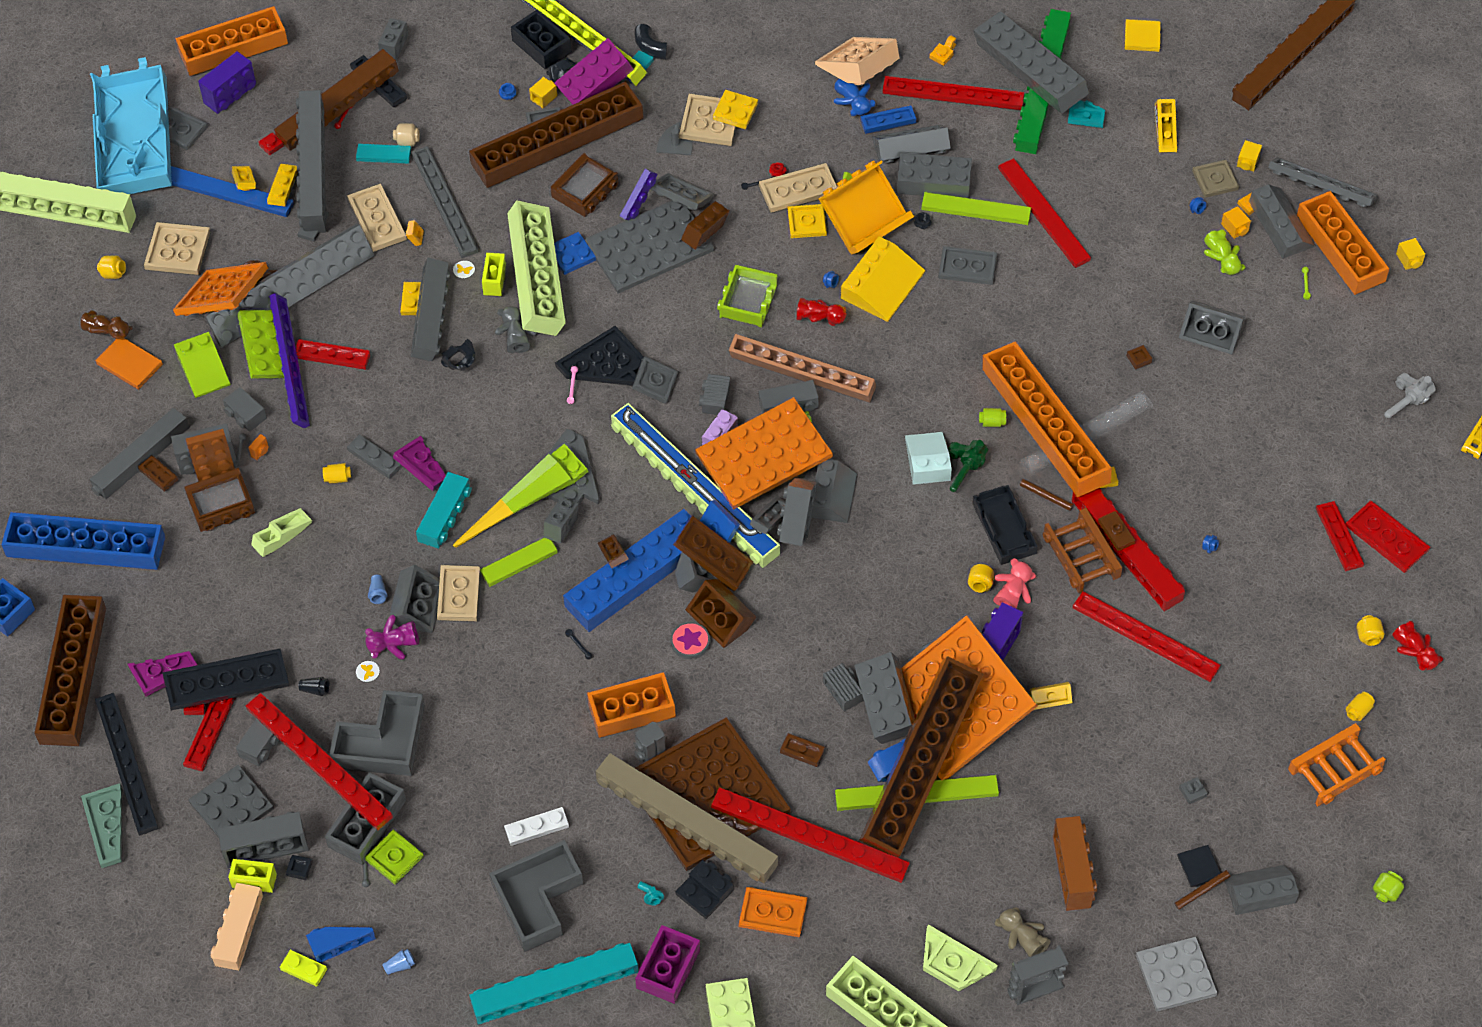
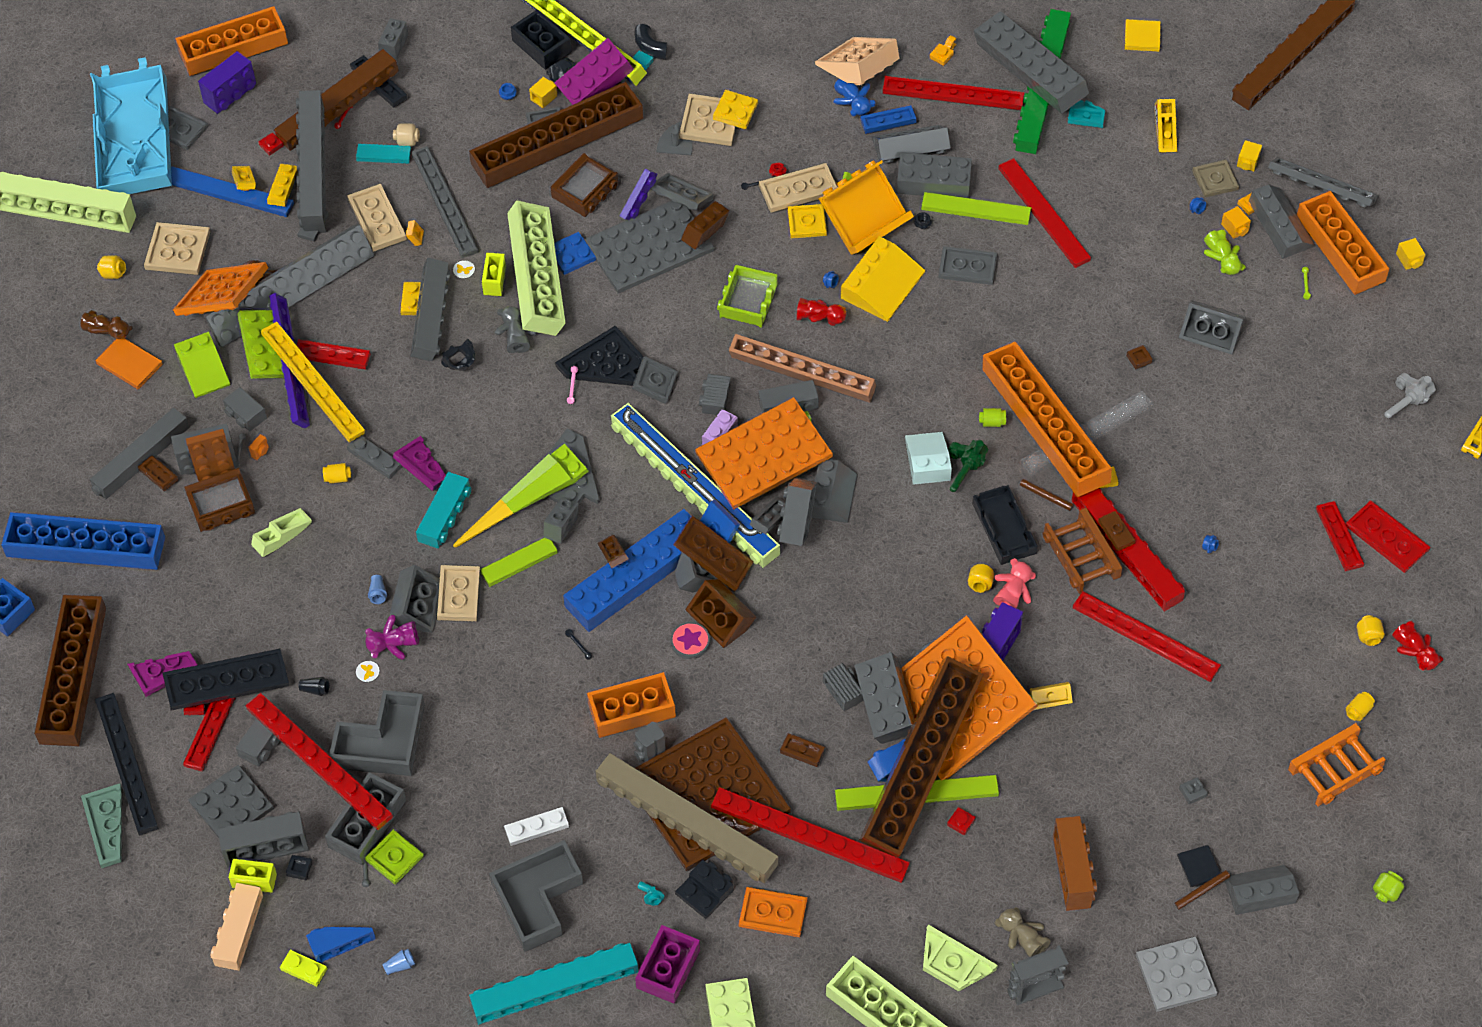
none -> yellow plate [261,322,365,442]
none -> red plate [947,807,975,835]

